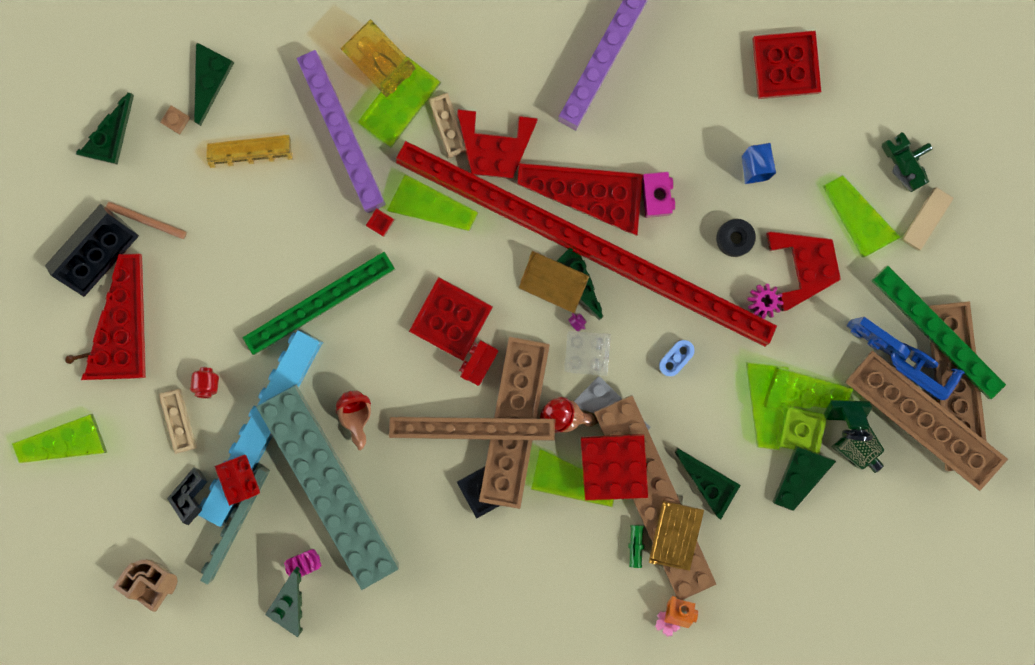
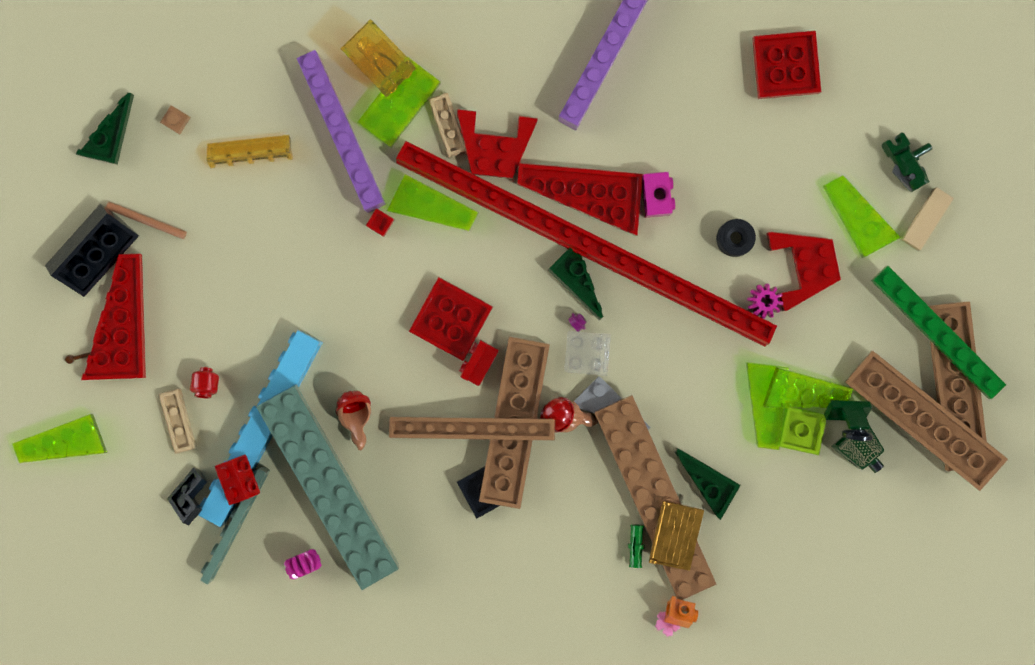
medium nougat brick [113,559,178,612] -> none
dark green wing [194,43,234,126] -> none
green plate [242,251,396,355] -> none
dark green wing [265,567,303,638] -> none
pearl gold piece [519,251,589,313] -> none
clear neon green wing [531,448,614,507] -> none
red plate [581,434,648,501] -> none
light blue plate [659,340,694,376] -> none
blue piece [742,143,776,184] -> none
dark green wing [773,445,836,511] -> none
blue plate [847,317,965,400] -> none

